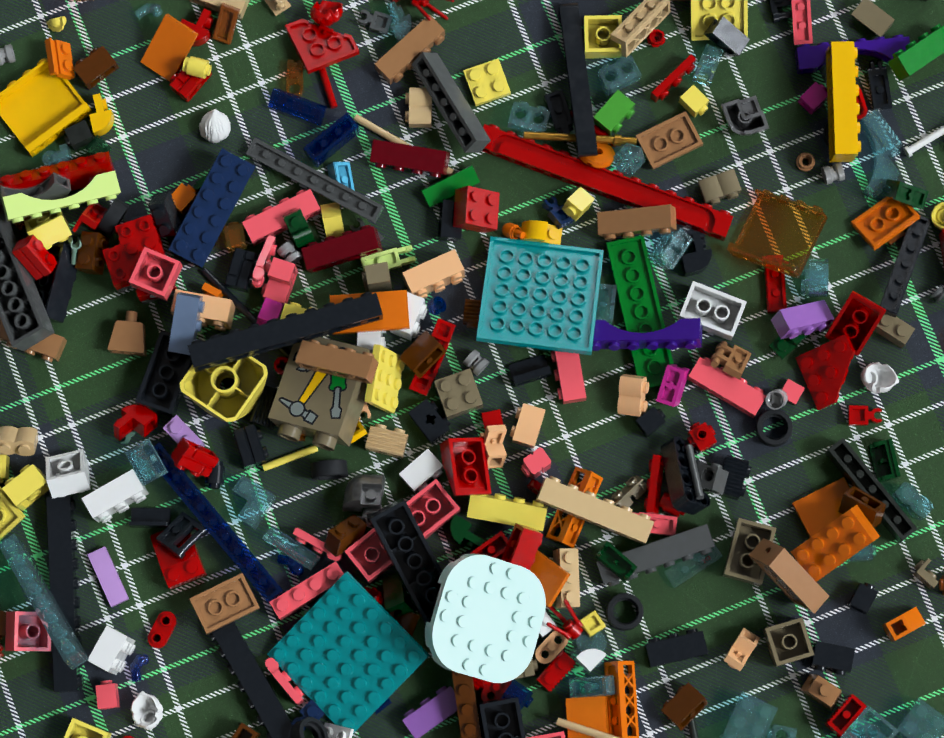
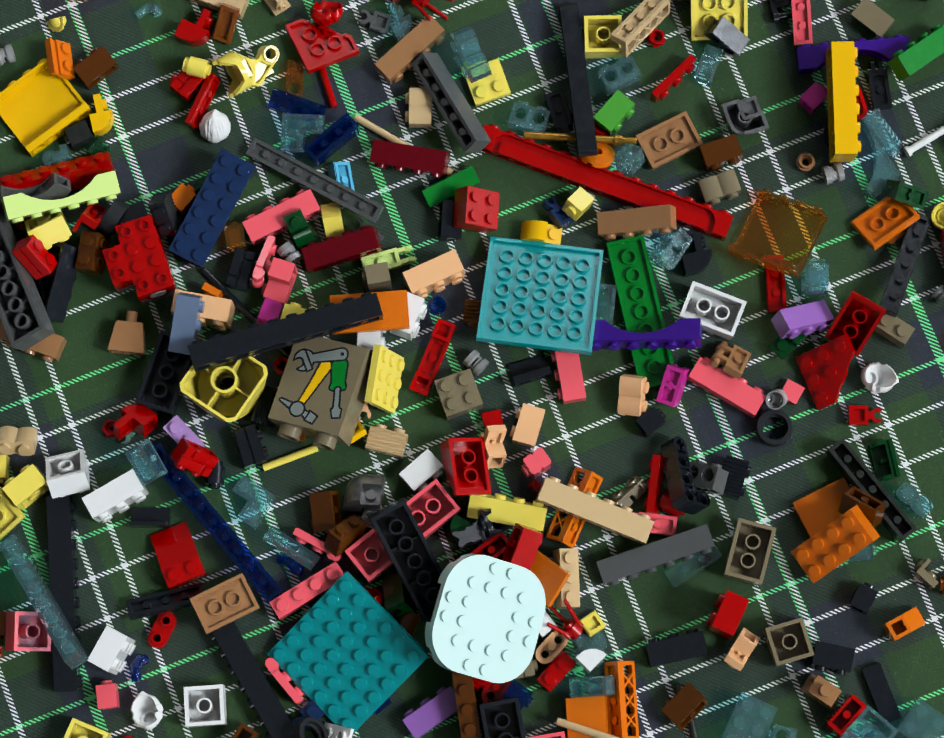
sand green hand [68,237,82,265] -> none
lavender tile [87,546,129,607] -> none
coral brick [129,247,183,301] -> none
orange tile [140,14,198,81] -> none
black plate [156,512,208,560] -> none
medium nougat brick [295,339,379,384] -> none
black tyre [310,459,348,481] -> none
reddish brown brick [399,330,447,378] -> none
black brick [408,399,451,445] -> none
orange cylinder [502,223,526,239] -> none
dark green hinge [595,541,638,583] -> none
black tyre [606,593,644,631] -> none
light yellow brick [679,85,709,118] -> none
dark grey bar [685,444,704,500] -> none
red brick [687,422,717,454] -> none
medium nougat brick [749,538,829,614] -> none
none -> red plate [102,419,116,438]
none -> black plate [126,582,204,621]
none -> white brick [183,684,227,727]
none -> red tile [184,73,221,130]
none -> light yellow piece [212,45,279,99]
none -> clear light blue brick [281,113,325,152]
none -> reddish brown brick [309,491,342,532]
none -> clear light blue brick [449,25,492,83]
none -> black hair [452,508,502,549]
none -> reddish brown brick [698,134,743,172]
none -> red brick [706,590,749,640]
none -> black tile [861,663,902,725]

